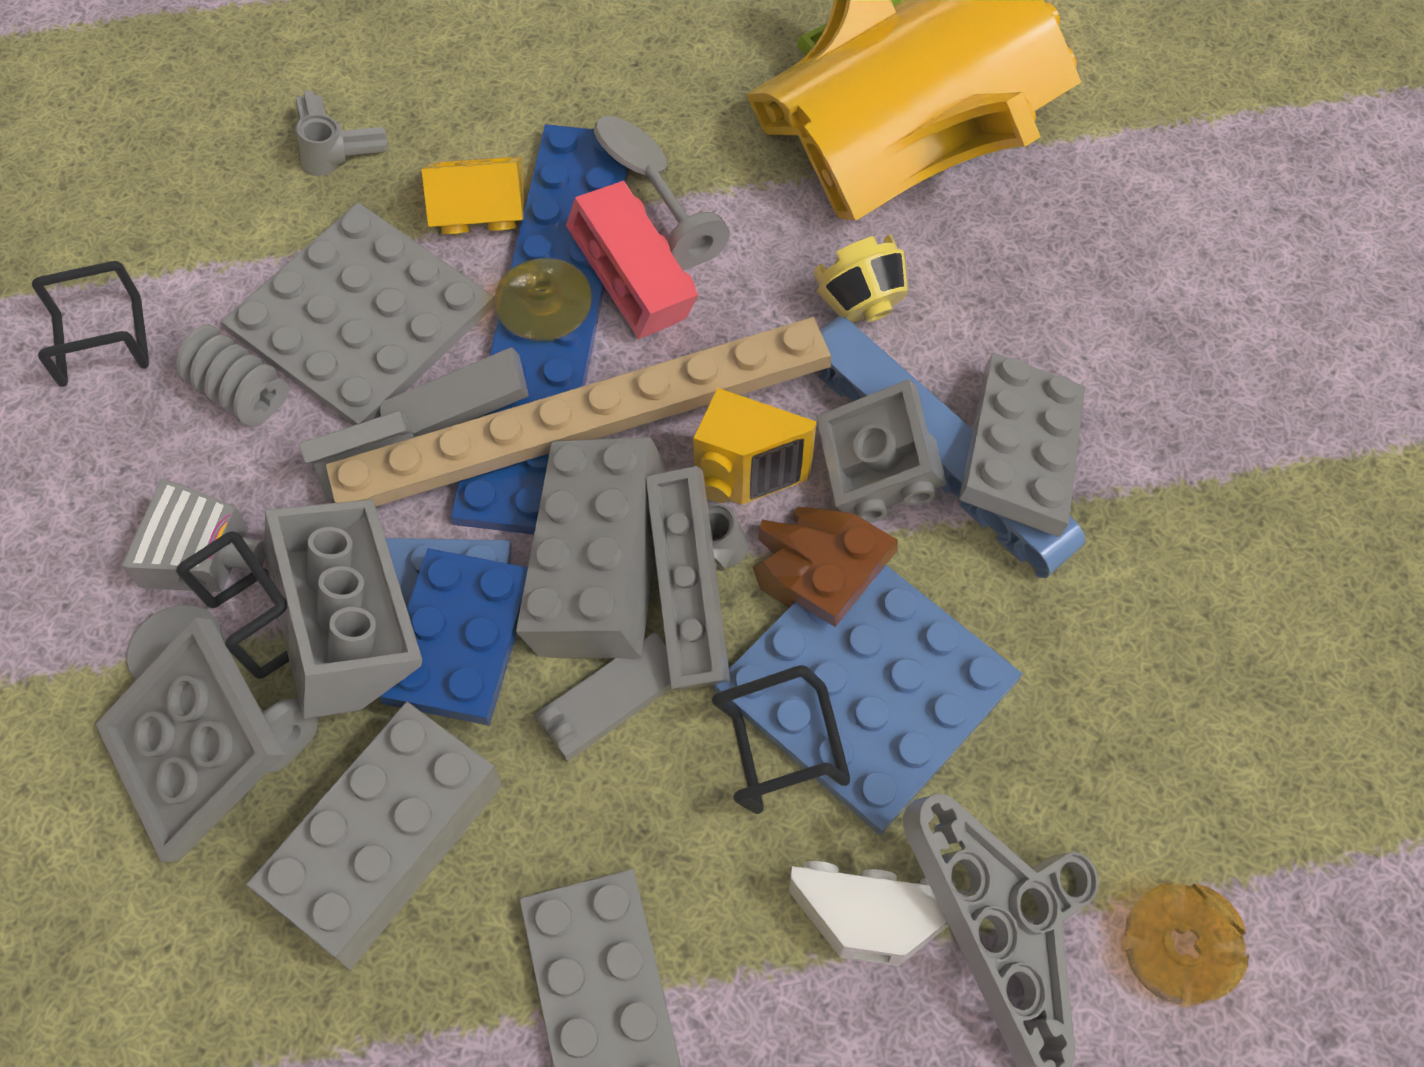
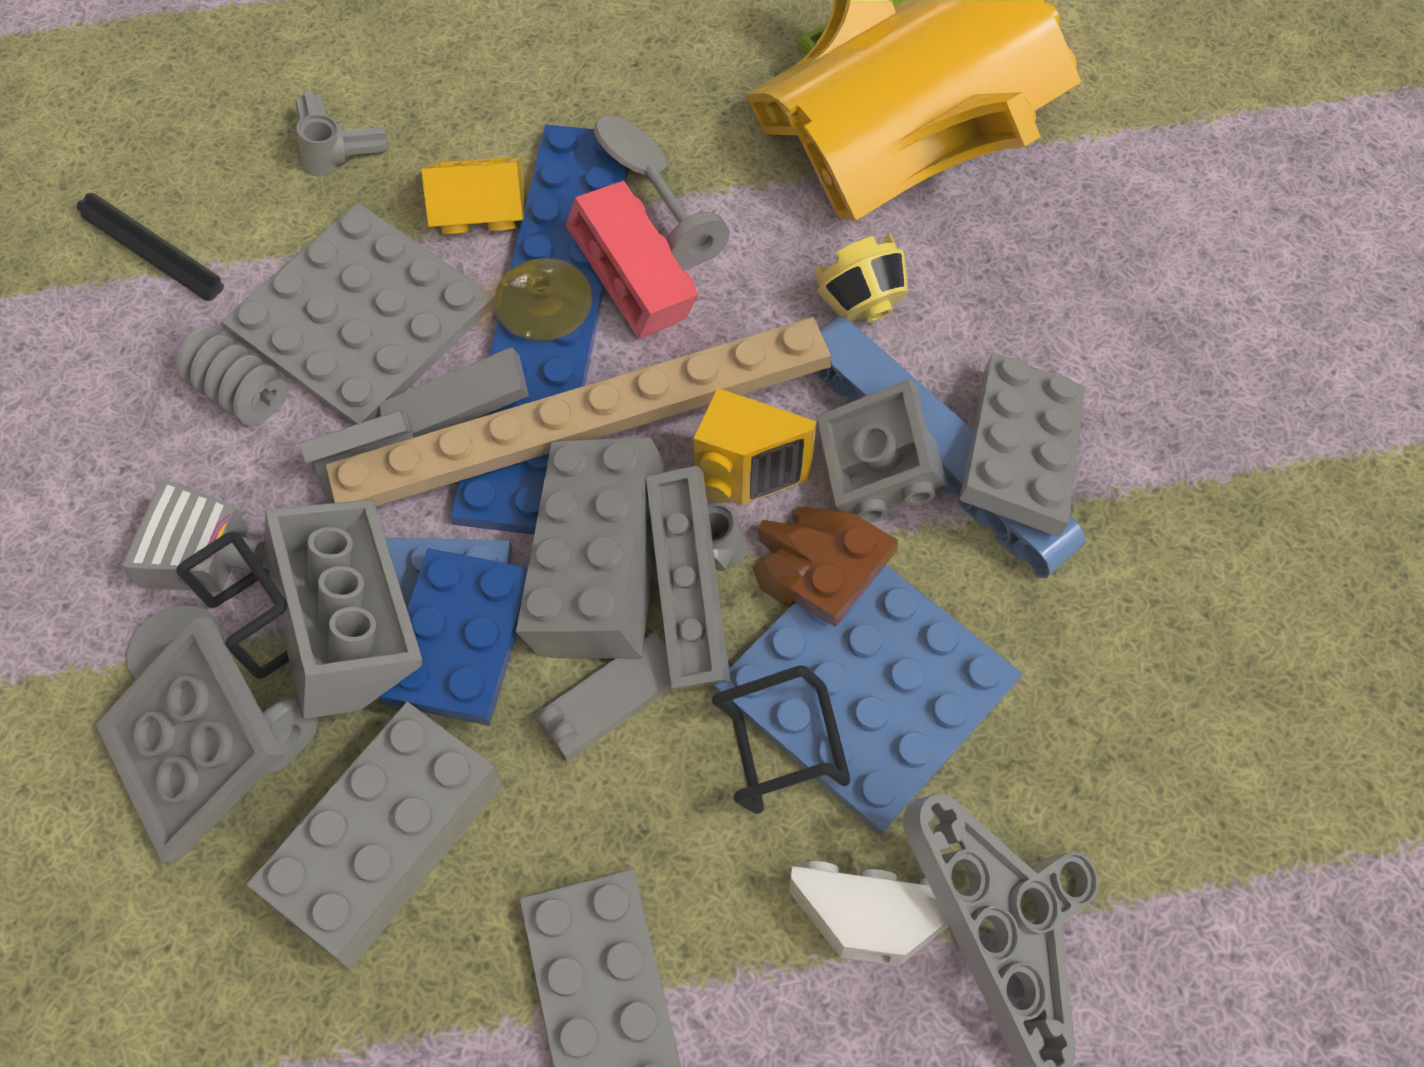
black piece [32,261,149,387] -> none
clear yellow plate [1122,882,1249,1008] -> none
none -> black axle [76,193,224,301]

